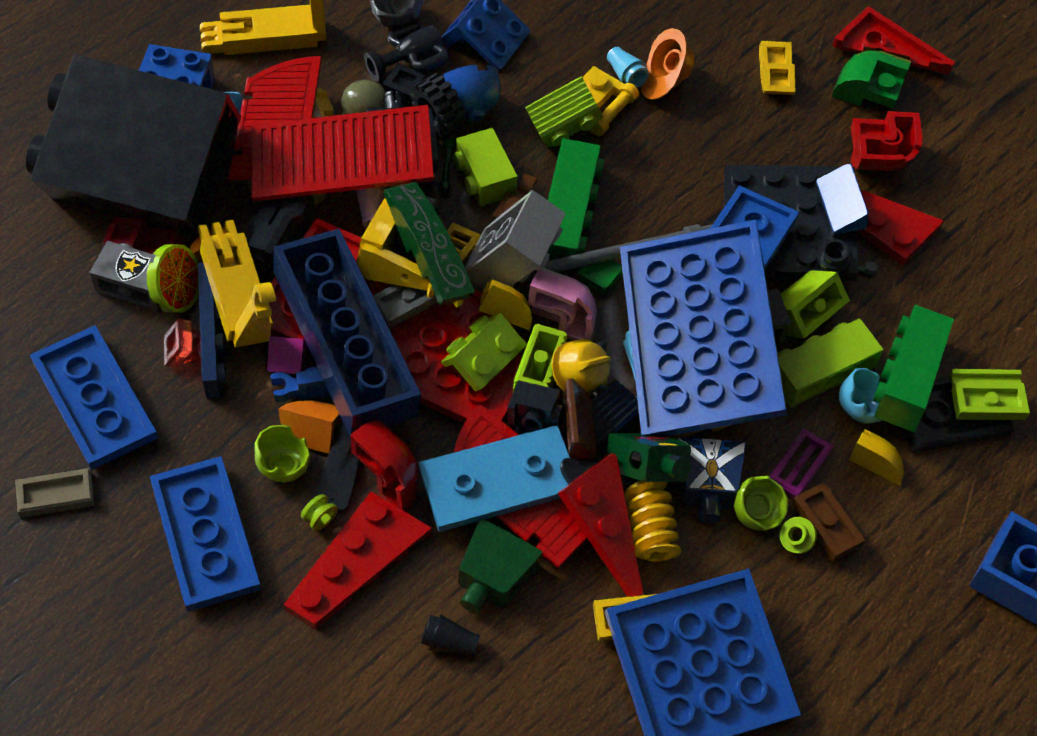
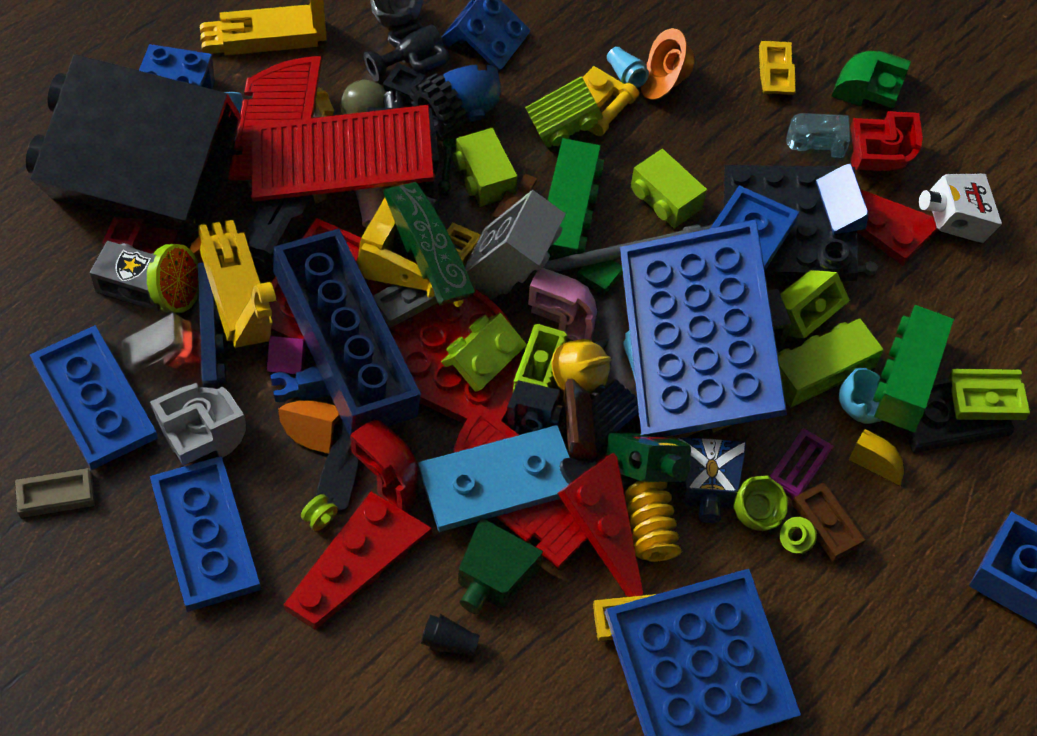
lime hair [254,425,311,483] -> none
yellow brick [479,279,532,330] -> none
red wing [832,6,955,75] -> none
none -> clear smoke tile [122,313,183,375]
none -> light grey brick [150,383,246,465]
none -> lime brick [630,148,707,228]
none -> clear light blue leg [786,113,850,158]
none -> white torso [919,174,1002,243]

